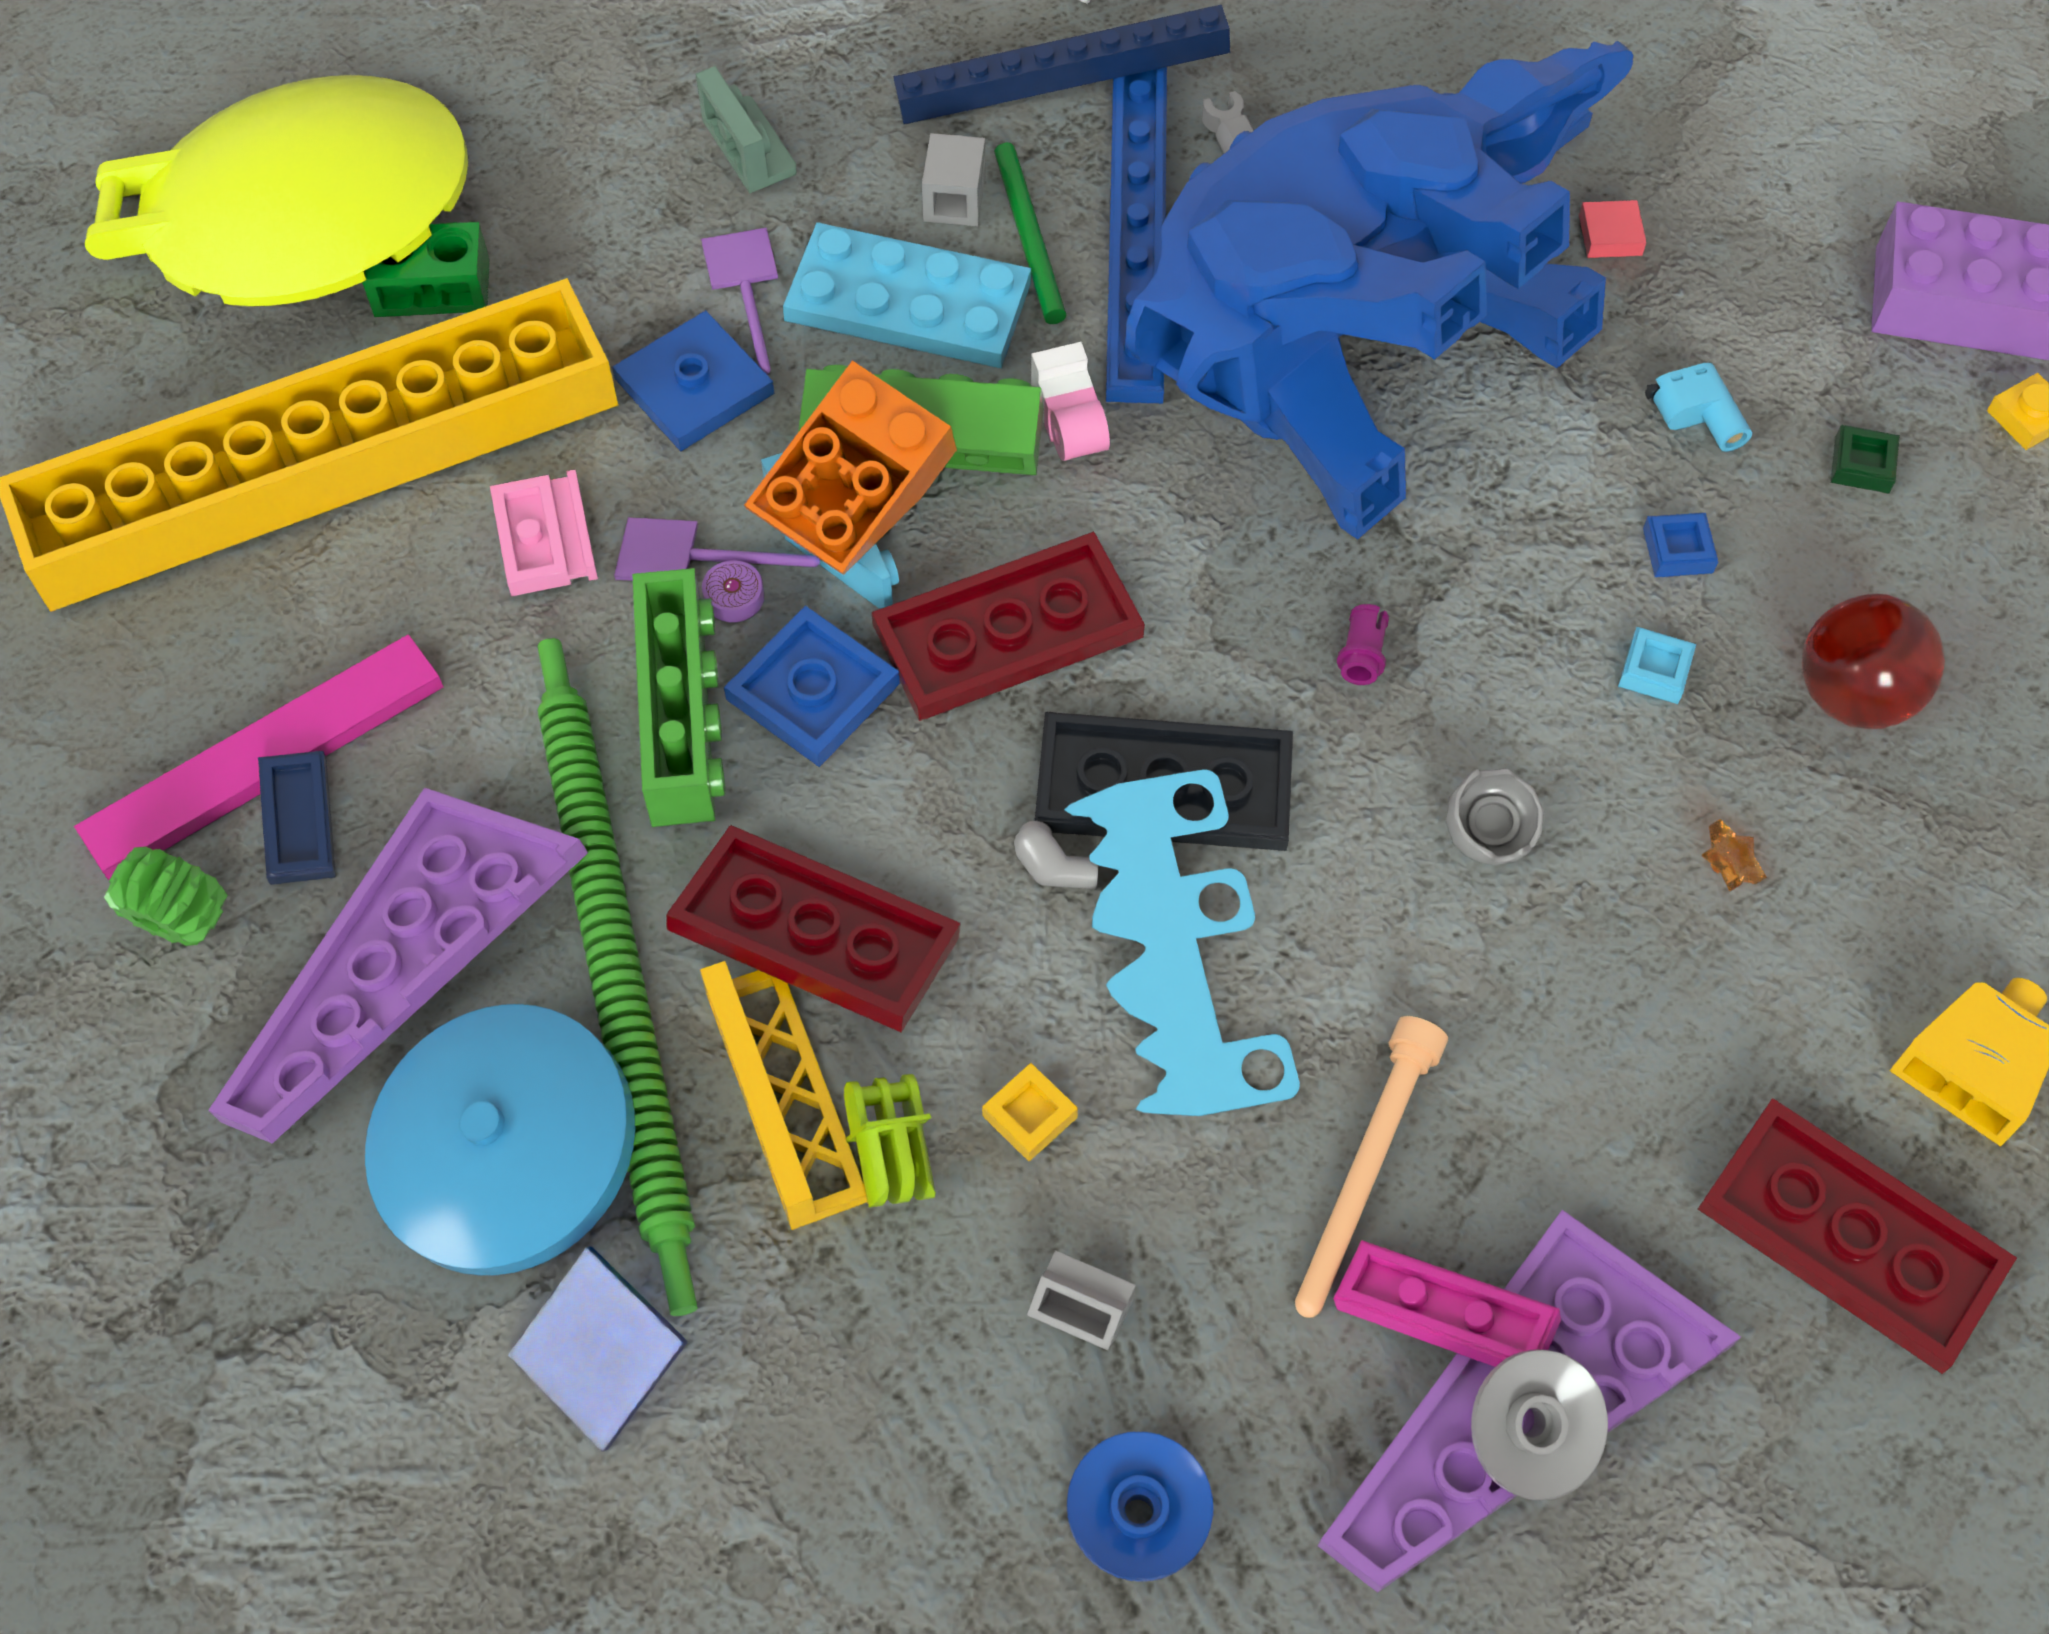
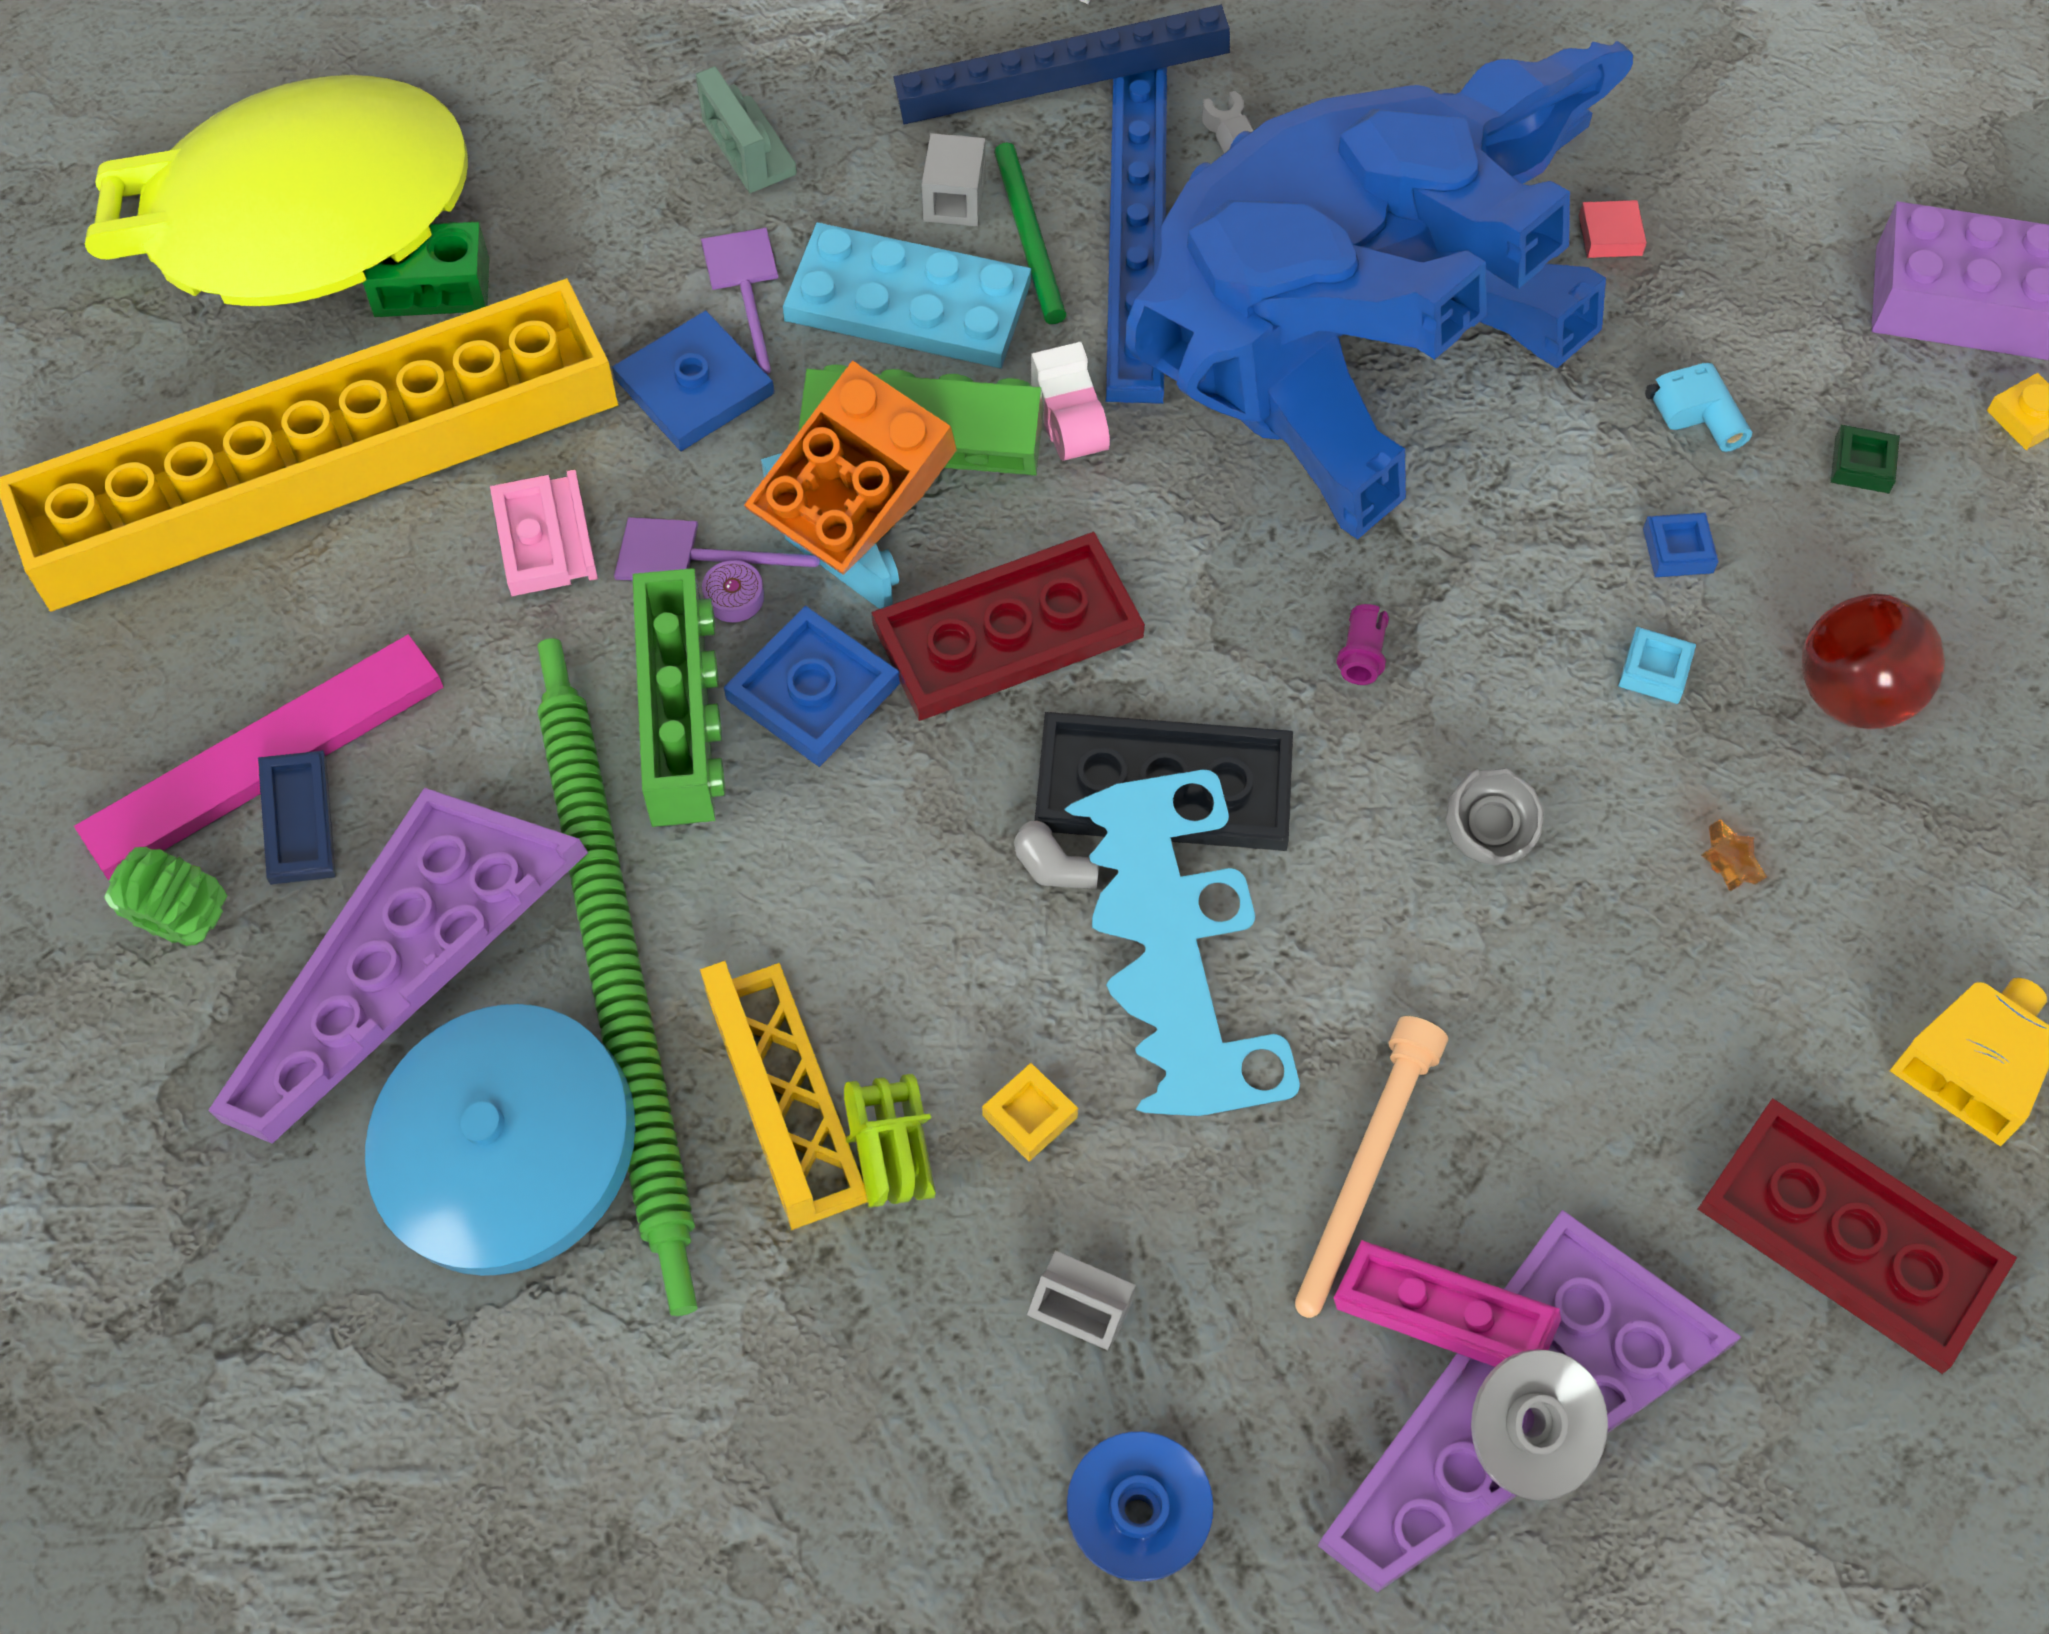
clear blue piece [508,1246,688,1452] -> none
dark red plate [666,825,961,1033] -> none

